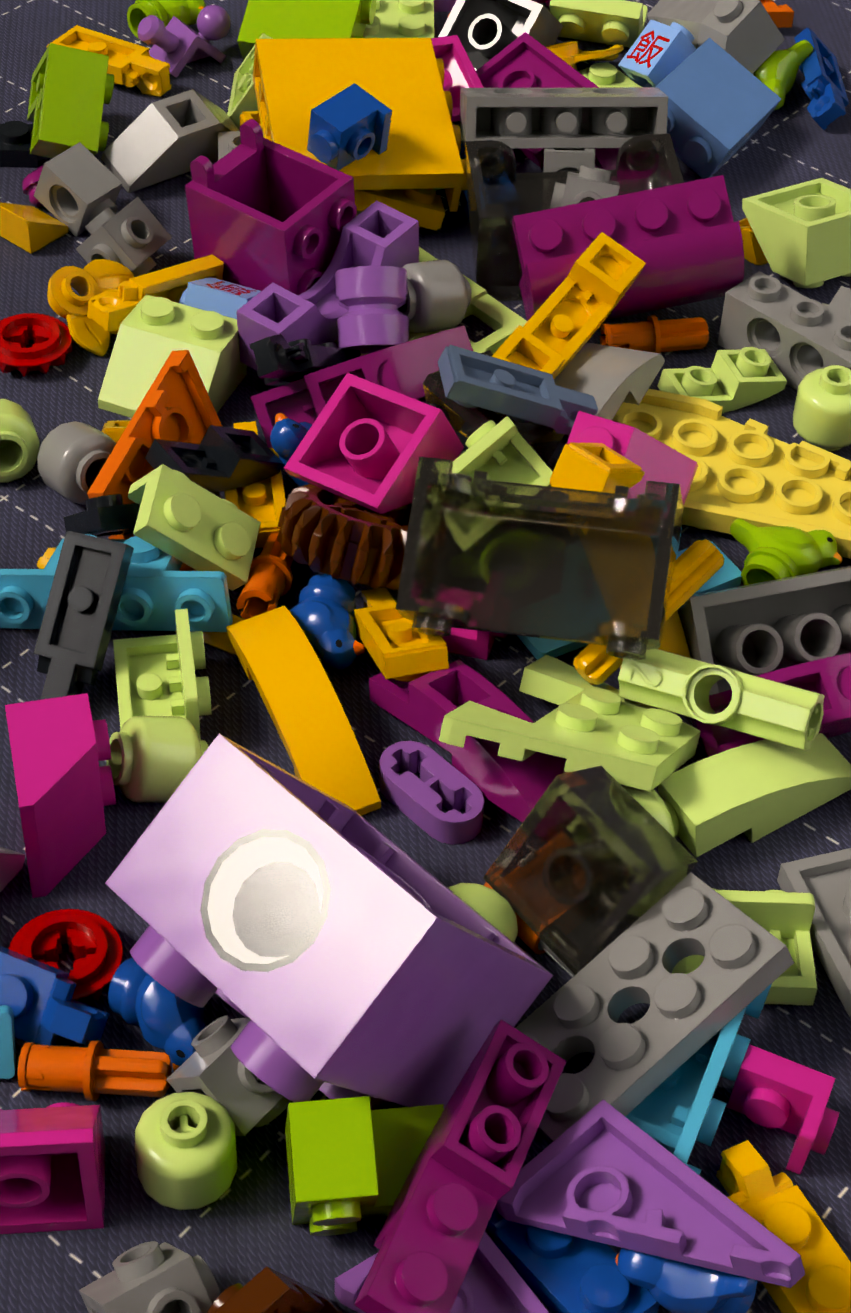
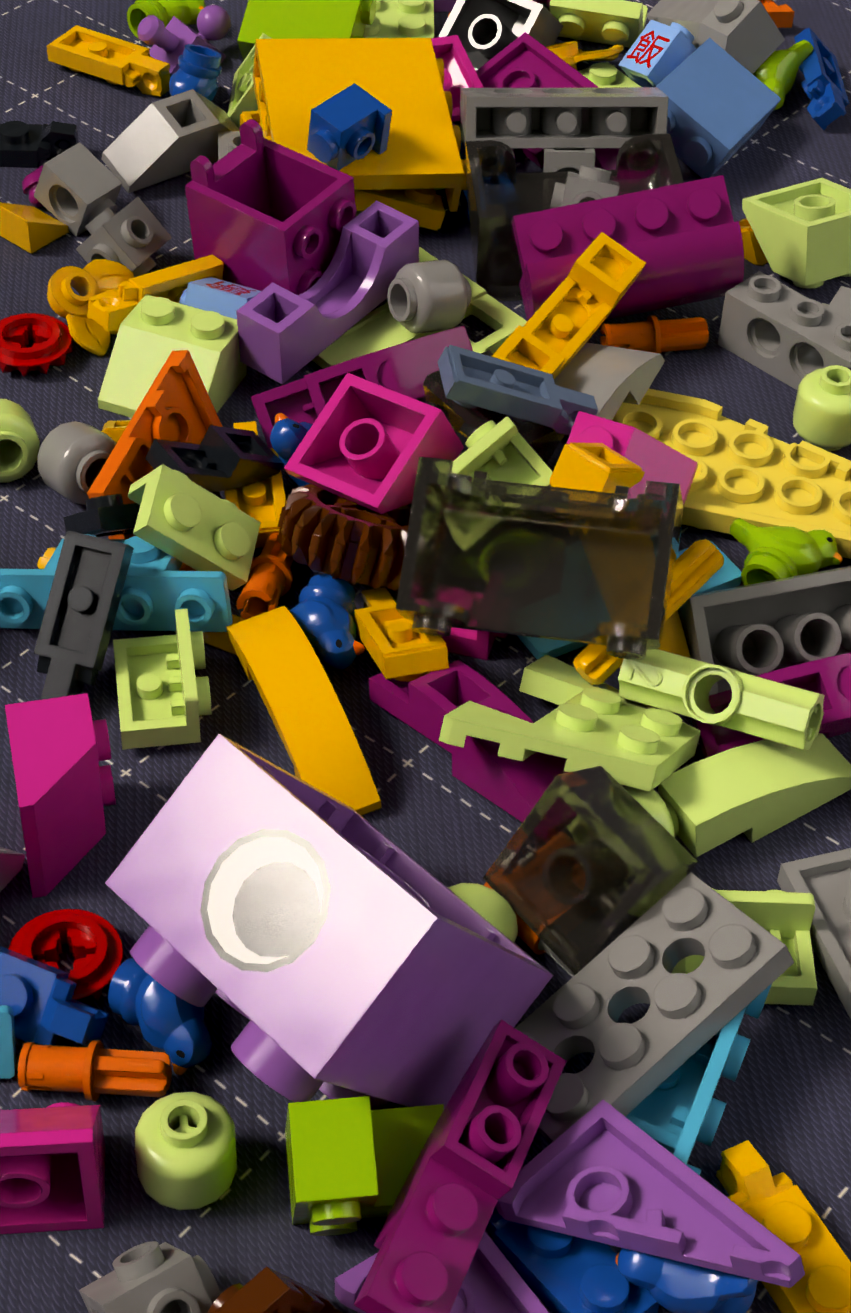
lime brick [27,43,114,158] -> none
yellowish green head [106,716,209,802] -> none
light grey brick [166,1016,291,1136] -> none
black hinge [249,334,361,386] -> none
medium lavender wheel [335,266,409,354] -> none
medium lavender beam [379,741,485,845] -> none
yellowish green slope [657,347,787,413] -> none
dark pink bracket [727,1044,840,1175] -> none
none -> blue animal [169,44,222,102]

